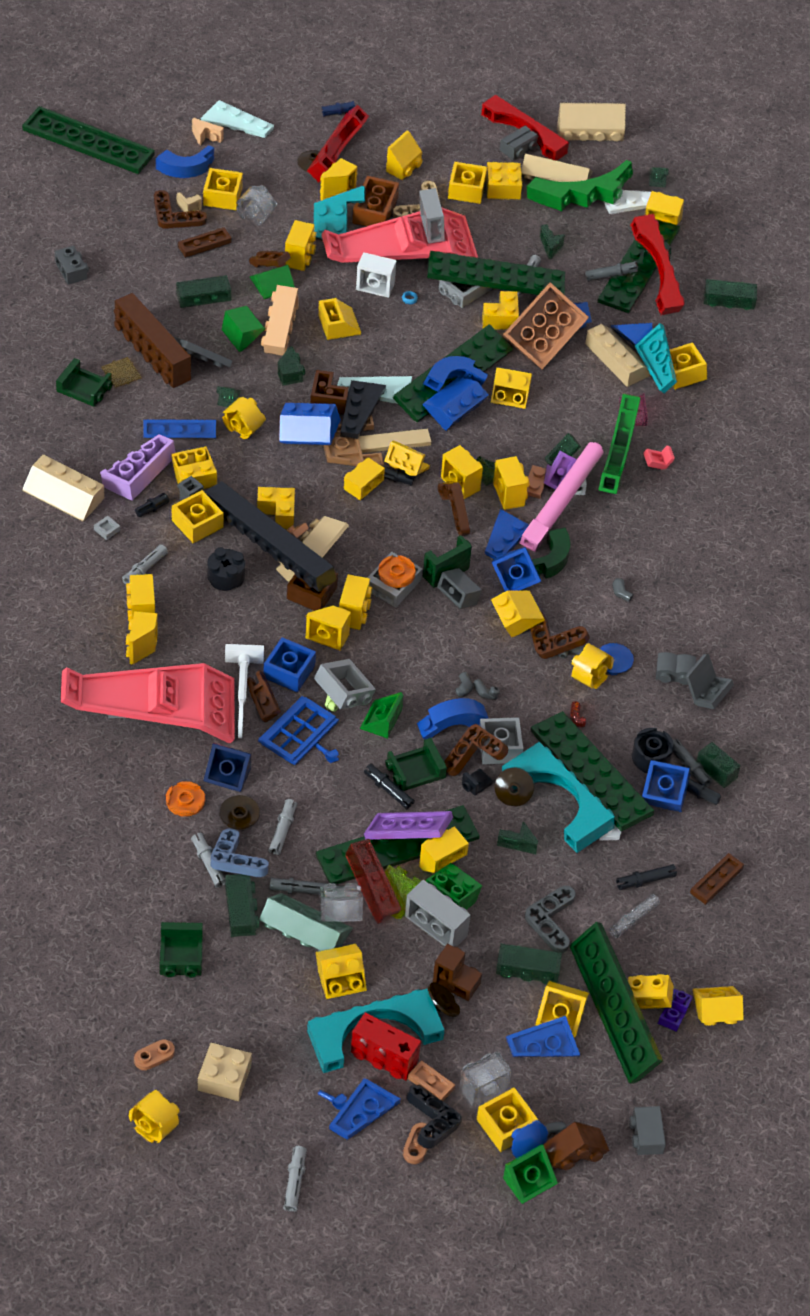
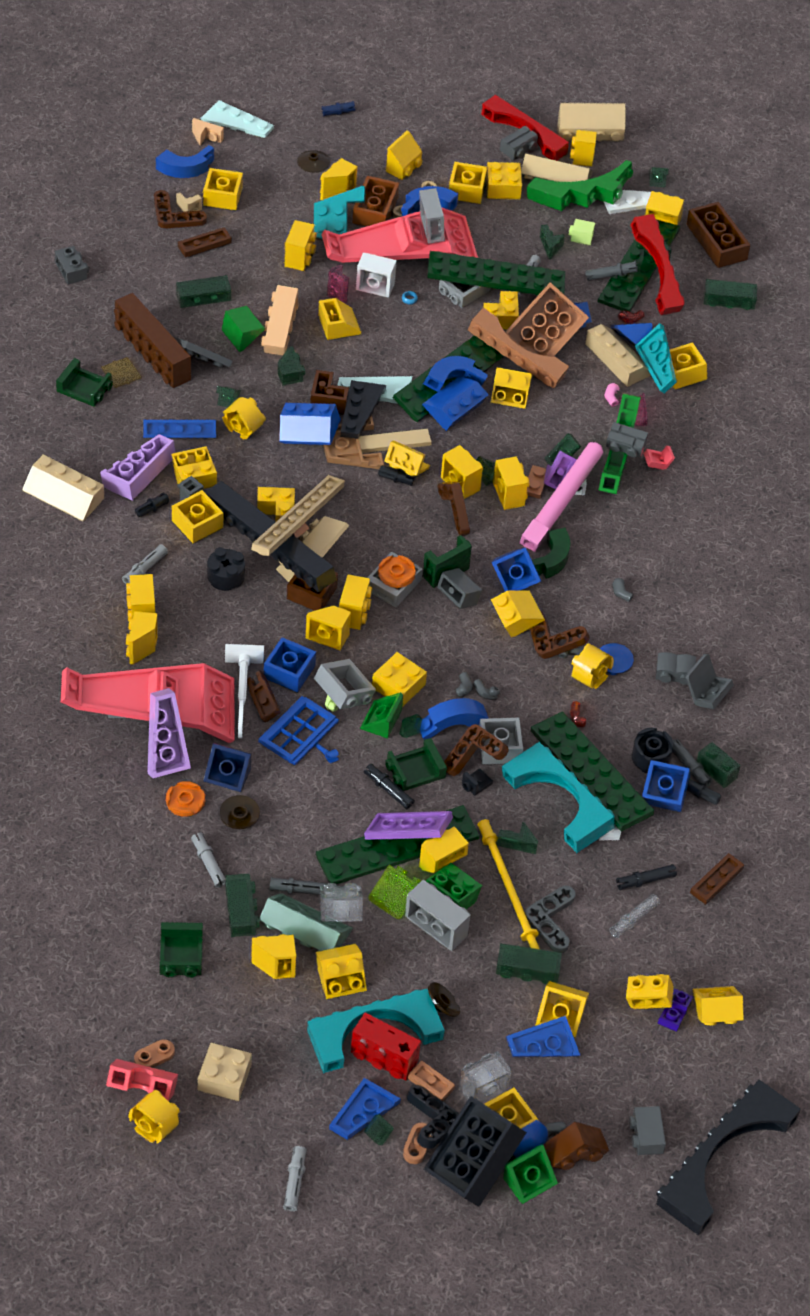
dark green plate [22,106,155,174] -> none
light grey plate [94,516,120,540] -> none
sand blue beam [210,829,269,877] -> none
clear brick [236,185,277,226] -> none
reddish brown hinge [249,251,291,268] -> none
green slope [249,265,295,299] -> none
light grey pin [268,799,297,855] -> none
red arch [307,105,369,182] -> none
blue hand [318,1090,347,1110] -> none
yellow brick [344,457,385,501] -> none
clear red panel [345,839,401,924] -> none
reddish brown brick [433,943,482,1002] -> none
blue wing [485,509,529,559] -> none
dark brown dish [494,767,534,807] -> none
dark green plate [569,922,663,1084] -> none
none -> coral arch [106,1059,178,1101]
none -> lavender wedge [148,688,191,778]
none -> tan plate [251,475,345,556]
none -> yellow slope [251,934,296,979]
none -> clear pink bracket [327,264,349,304]
none -> clear green plate [364,1114,394,1146]
none -> yellow brick [372,652,427,707]
none -> clear green plate [399,714,422,738]
none -> blue arch [401,186,458,216]
none -> black slope [423,1096,527,1207]
none -> nougat arch [468,308,569,388]
none -> yellow bar [477,819,540,953]
none -> yellowish green brick [569,219,595,245]
none -> yellow brick [570,130,597,167]
none -> bright pink arm [604,383,620,407]
none -> dark grey brick [606,422,648,458]
none -> clear red arm [618,310,645,324]
none -> black arch [656,1080,801,1236]
none -> reddish brown brick [686,201,750,268]

